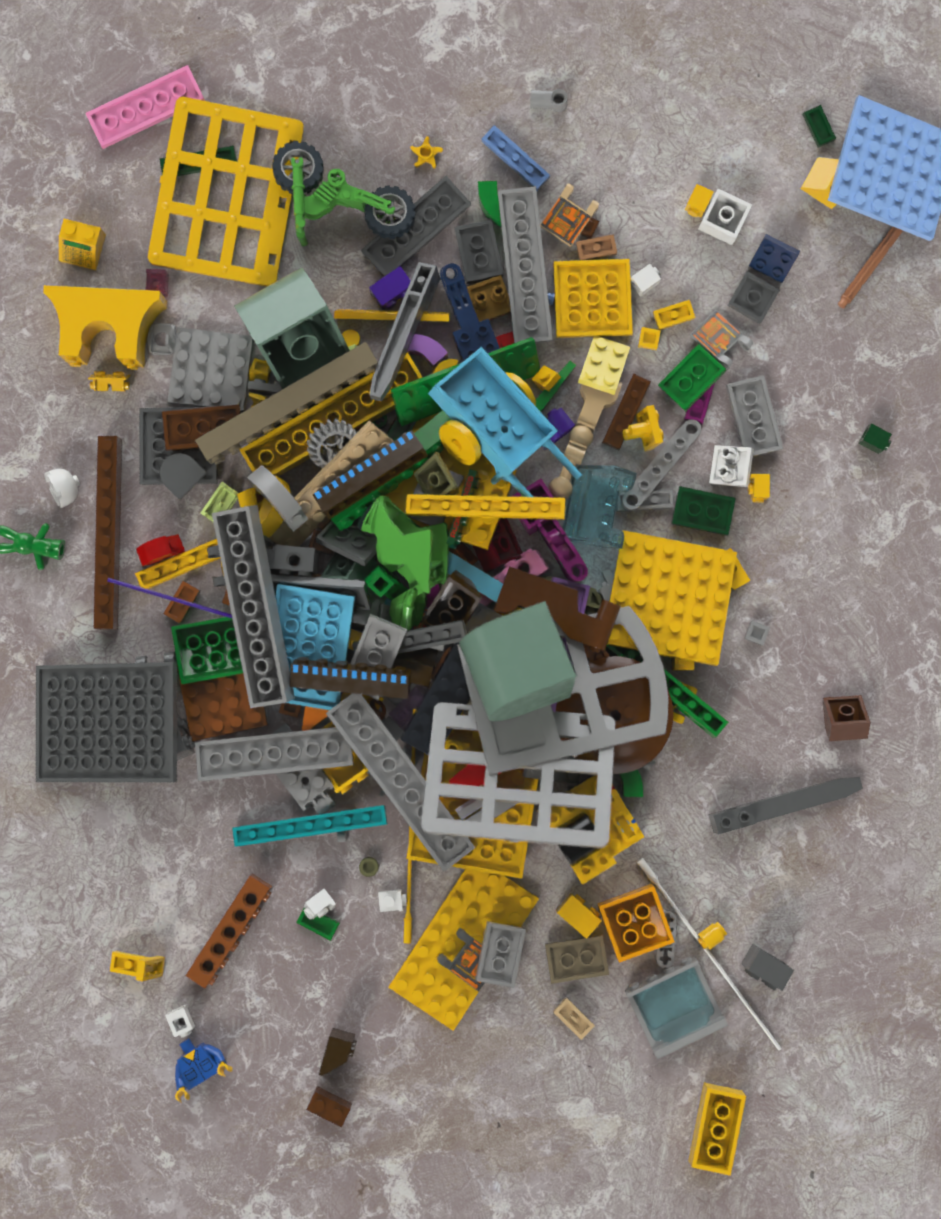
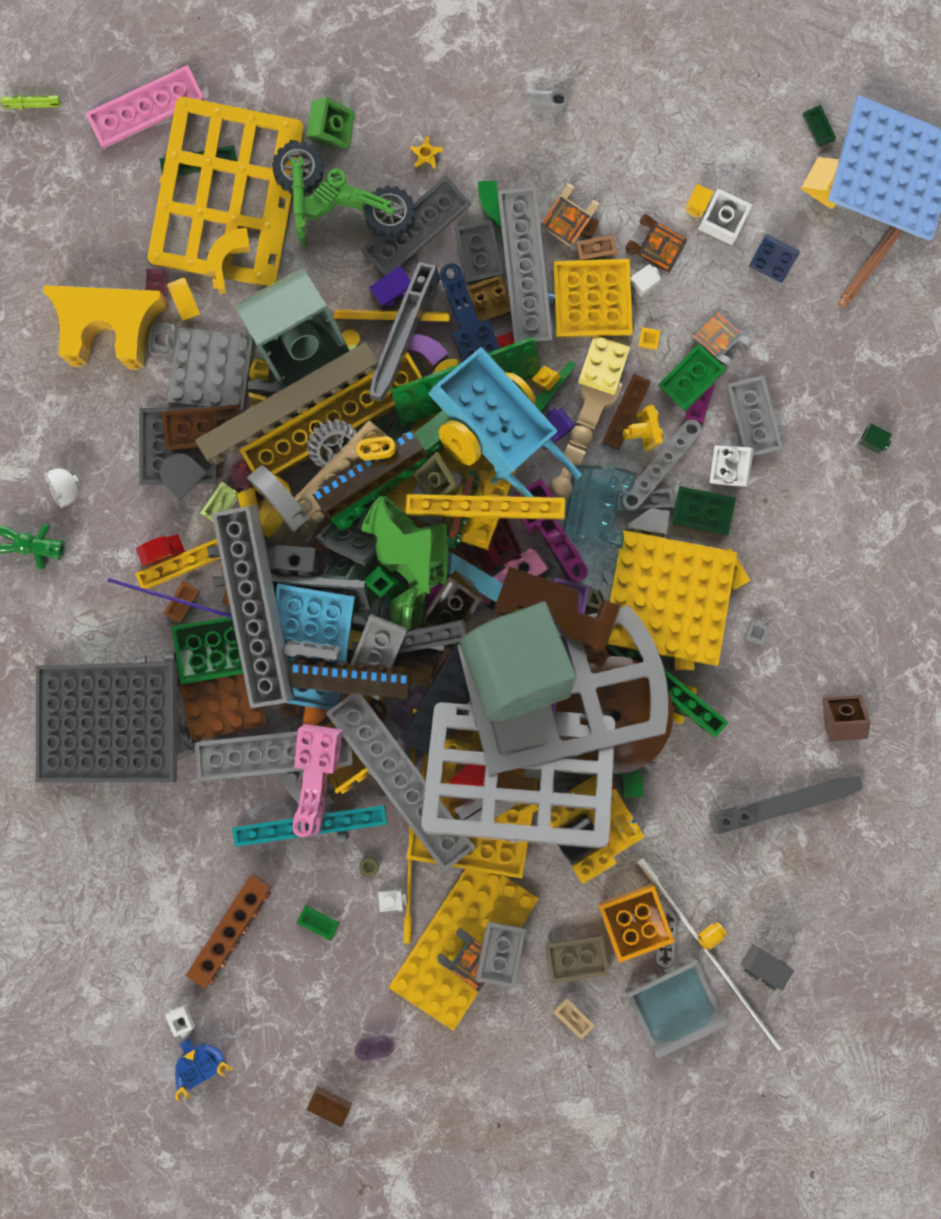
yellow slope [59,218,106,270] -> none
yellow hinge [88,371,130,391] -> none
reddish brown brick [93,436,122,630] -> none
yellow bracket [110,951,165,981] -> none
white brick [304,889,336,920] -> none
dark brown slope [318,1028,357,1076] -> none
medium blue plate [481,125,550,191] -> none
yellow brick [556,893,602,939] -> none
yellow plate [653,300,695,330] -> none
yellow brick [688,1082,746,1176] -> none
dark grey plate [727,271,780,324] -> none
yellow brick [748,474,770,503] -> none
none -> lime pin [1,94,61,110]
none -> yellow slope [167,277,200,321]
none -> yellow arch [206,228,251,294]
none -> clear pink brick [232,461,254,490]
none -> light grey hinge [283,641,341,661]
none -> bright pink brick [293,724,343,837]
none -> bright green slope [306,97,355,149]
none -> clear purple plate [355,1036,394,1060]
none -> yellow plate [356,436,396,461]
none -> yellow plate [517,803,539,819]
none -> flag [625,214,688,273]
none -> light grey slope [626,508,670,537]

